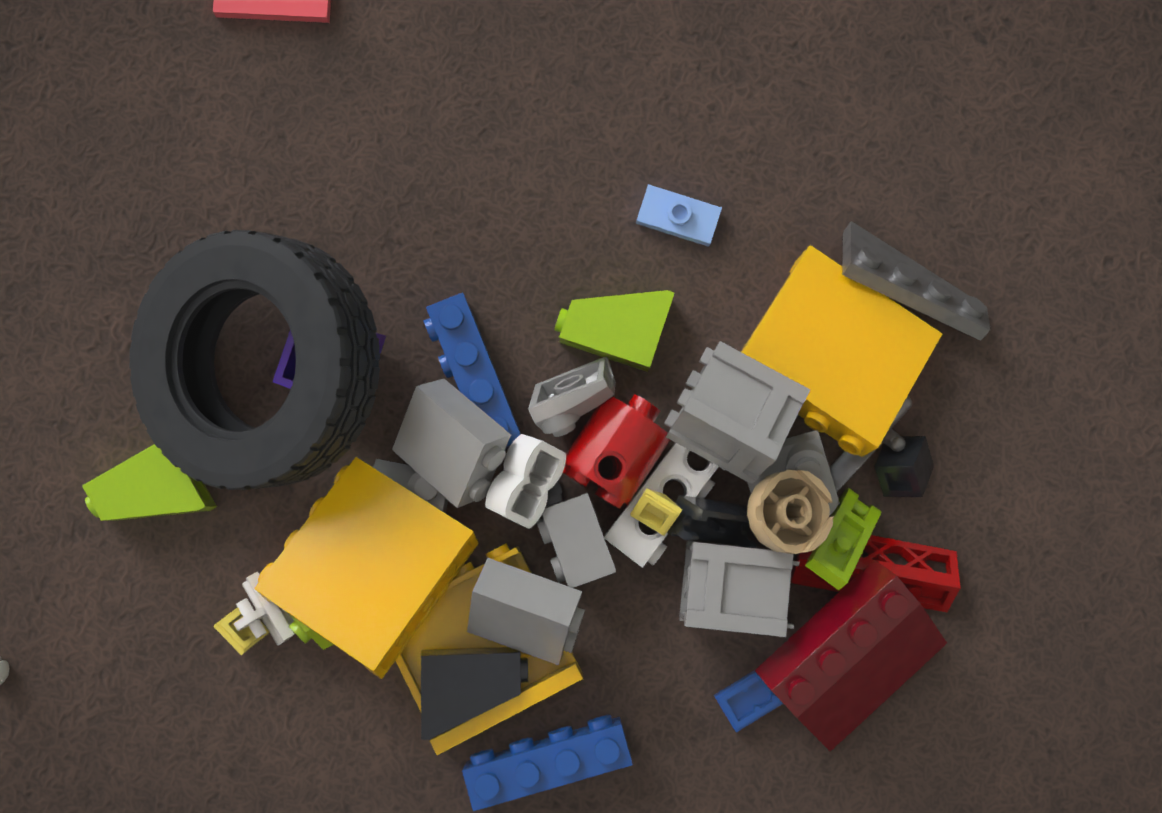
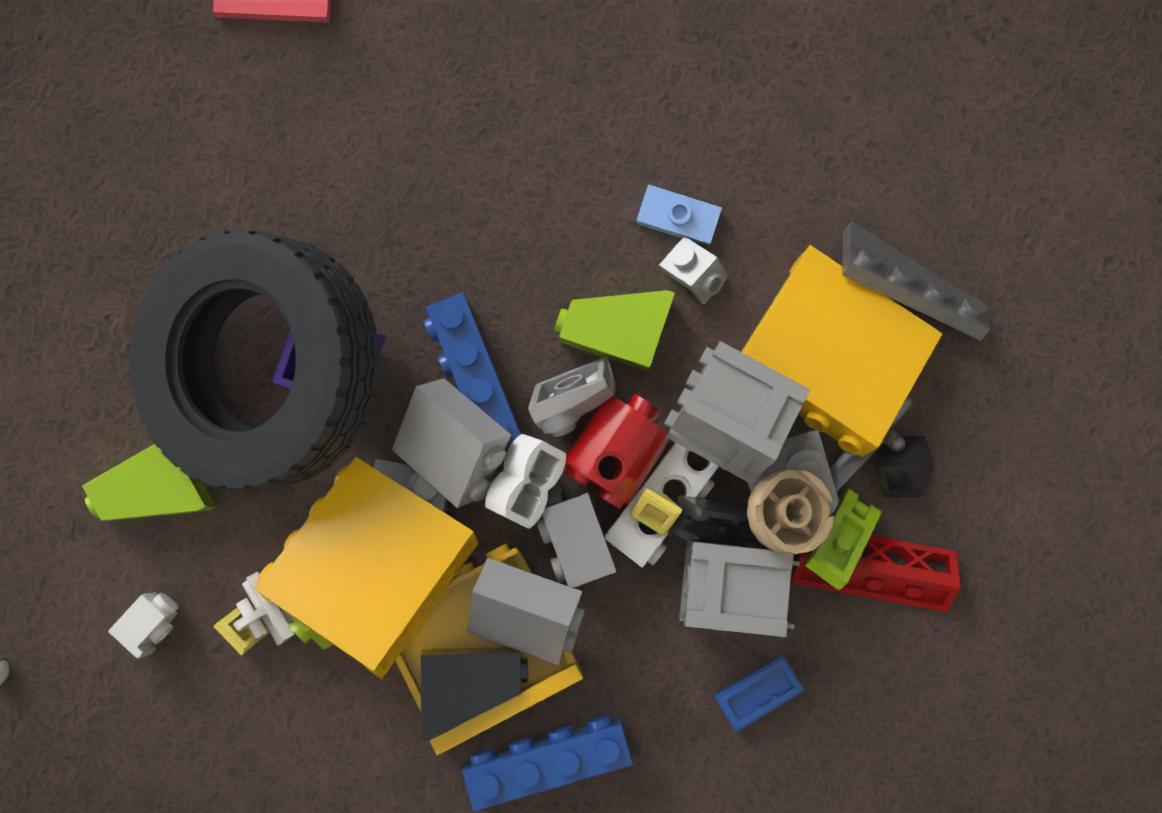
dark red slope [755,559,947,752] -> none
none -> white brick [108,592,178,659]
none -> light grey bracket [659,236,728,304]

